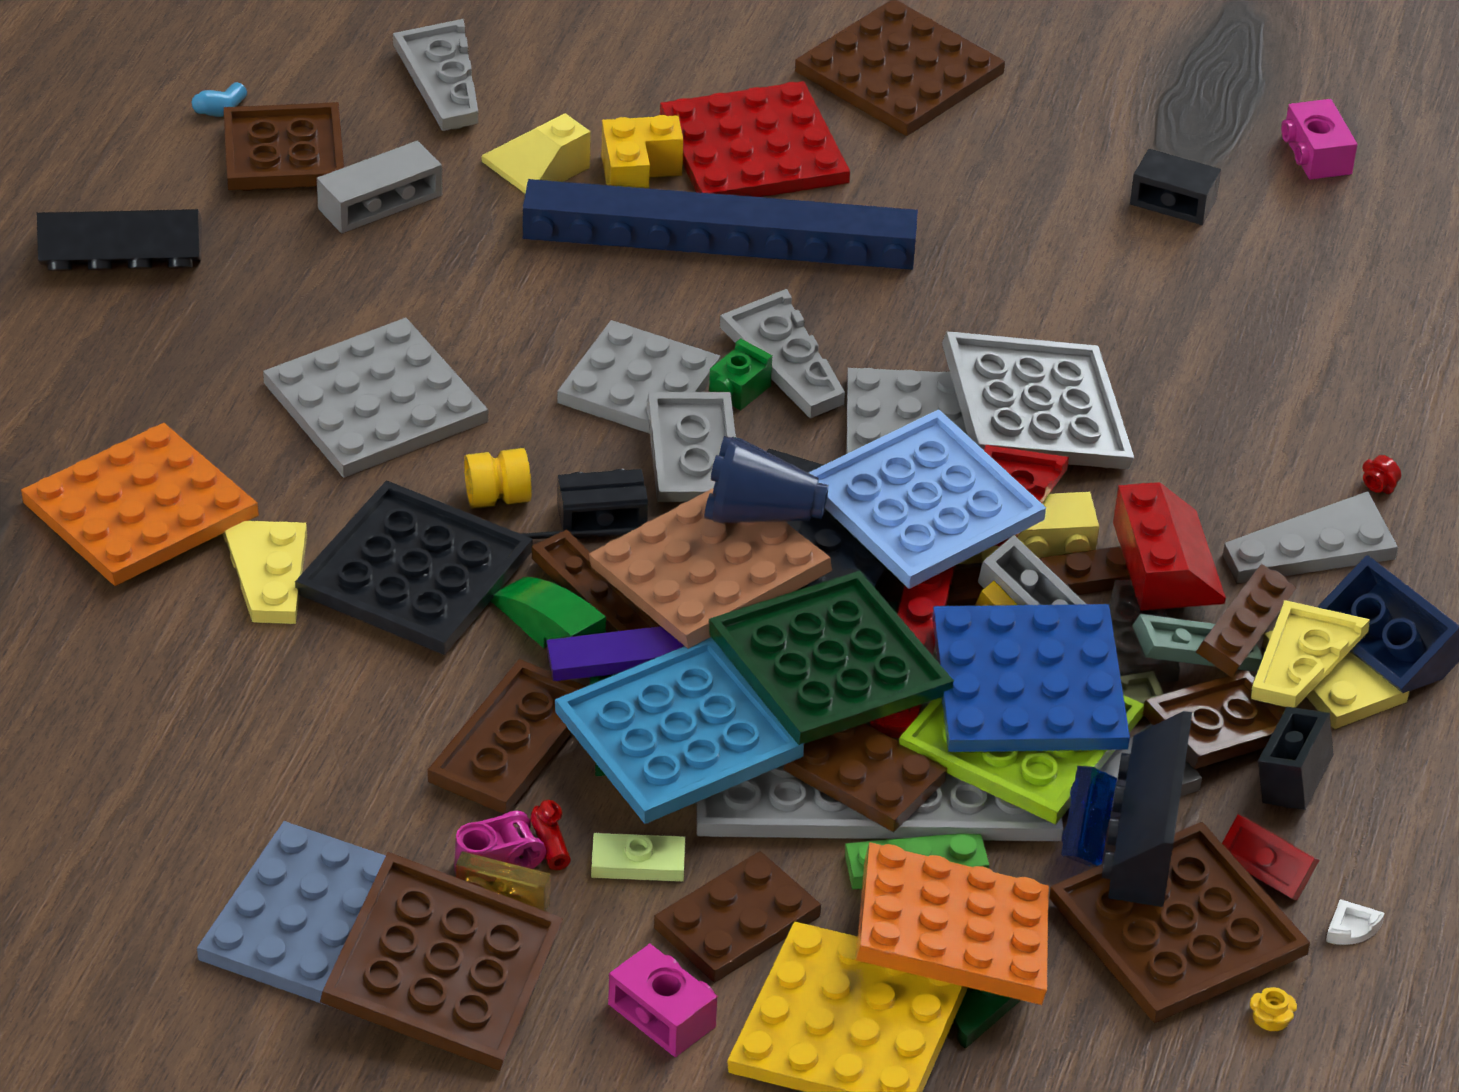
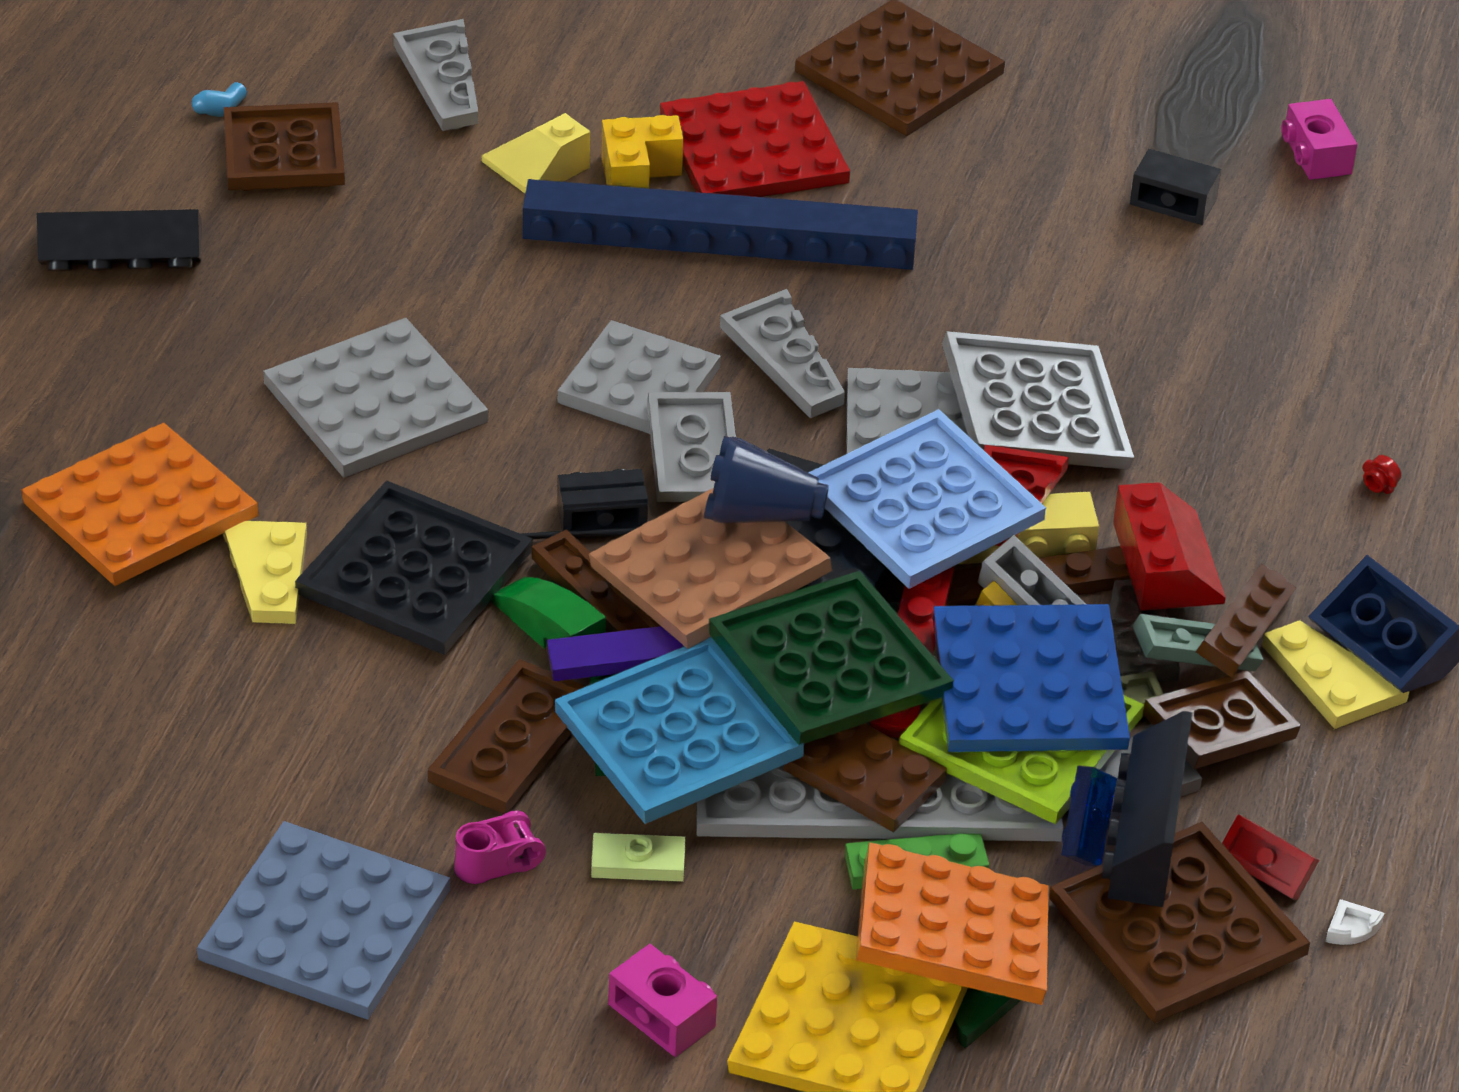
light grey brick [317,140,442,234] -> none
reddish brown plate [320,852,563,1071] -> none
clear yellow plate [456,851,550,912] -> none
yellow wheel [464,448,532,509] -> none
red arm [530,799,571,870] -> none
reddish brown plate [654,851,821,983] -> none
green brick [709,338,773,411] -> none
light grey wing [1223,491,1398,584] -> none
yellow plate [1250,987,1297,1031] -> none
light yellow wing [1251,600,1370,708] -> none
black brick [1258,707,1334,810] -> none

